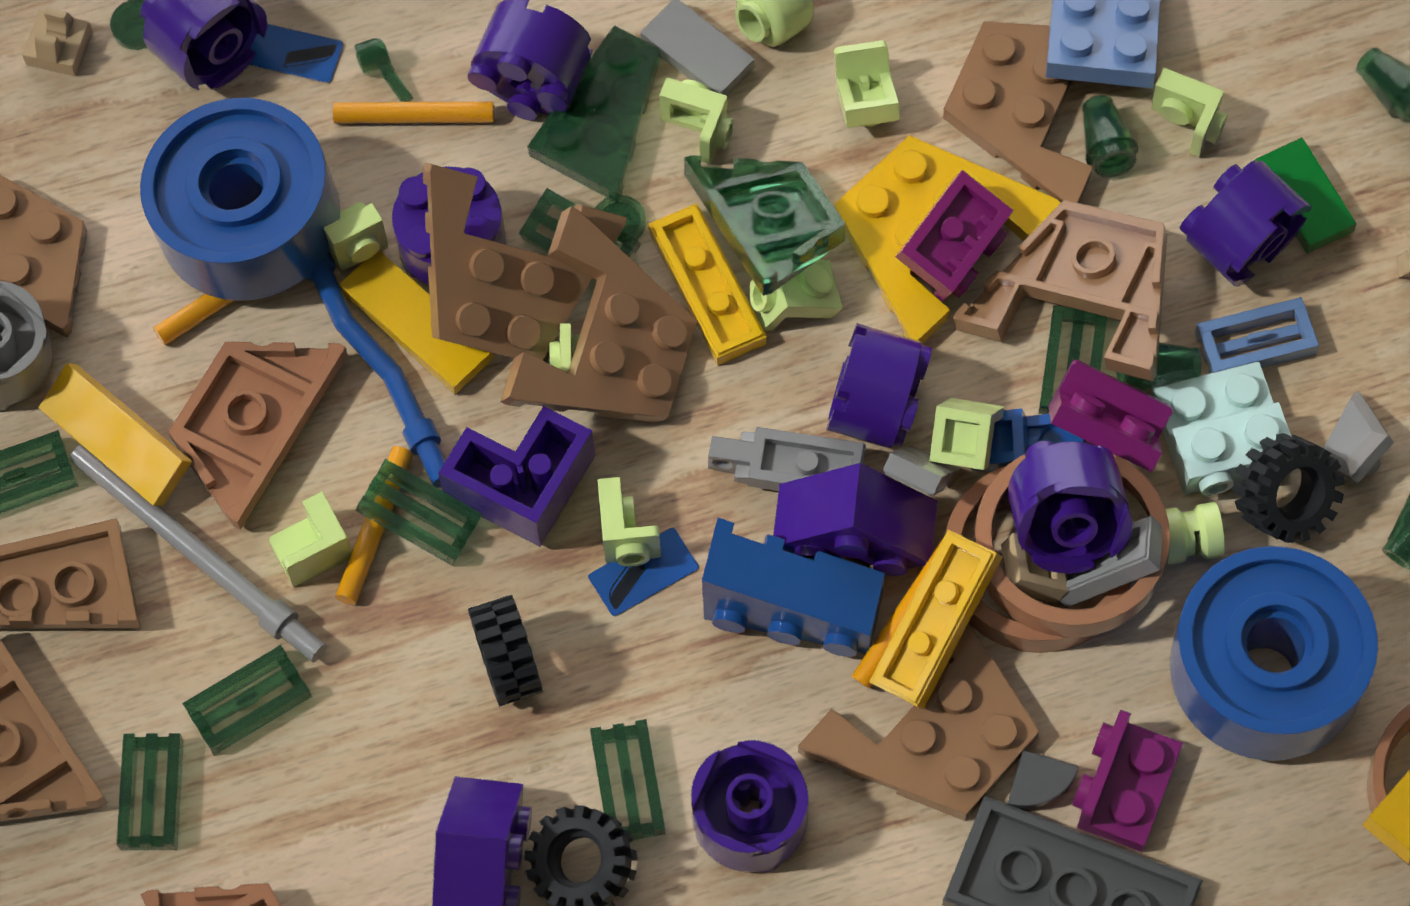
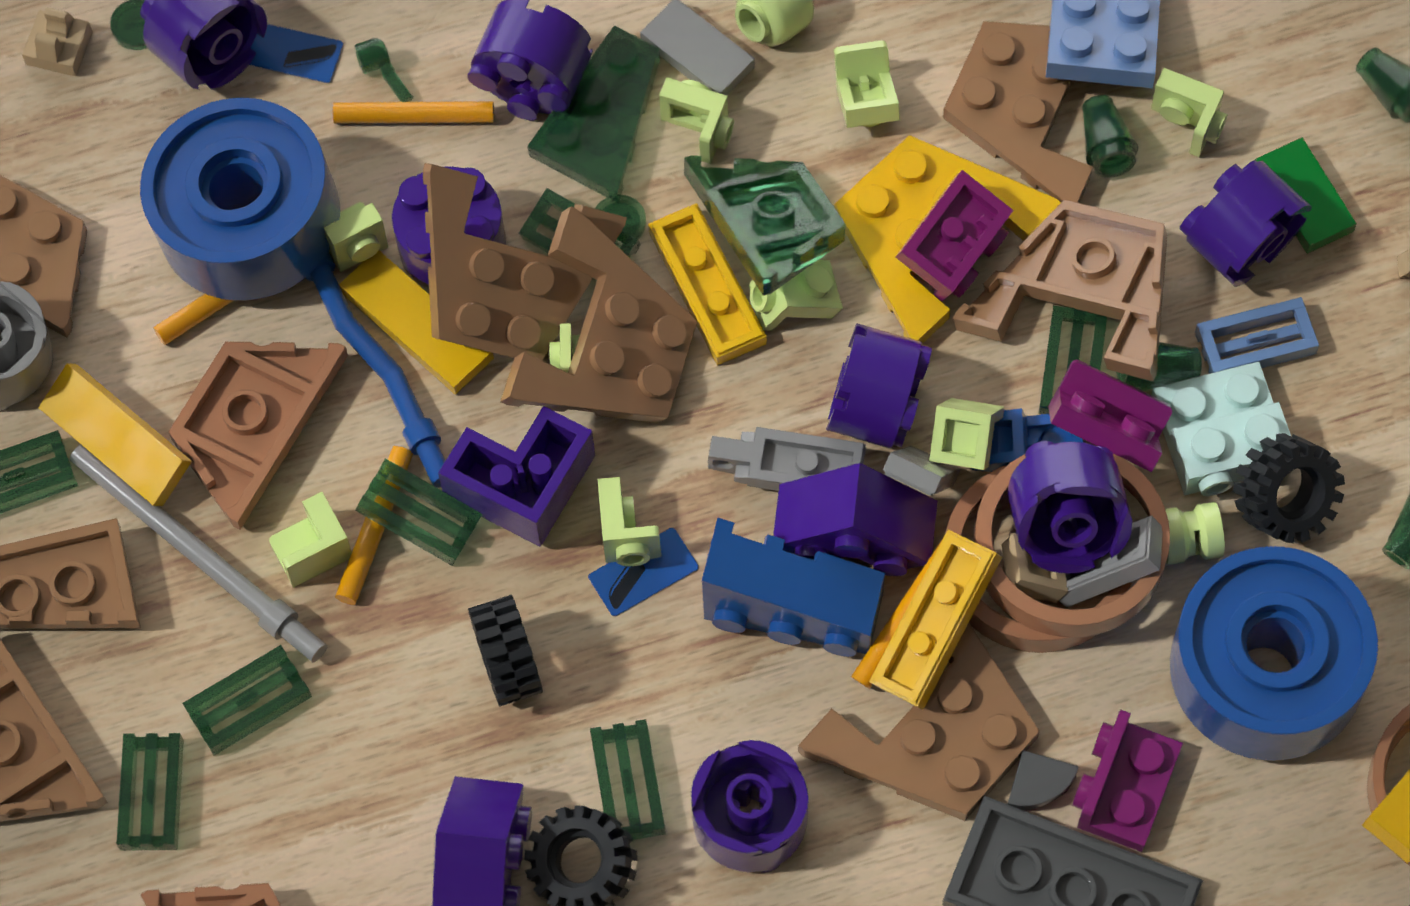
light grey piece [1324,392,1394,484] -> none

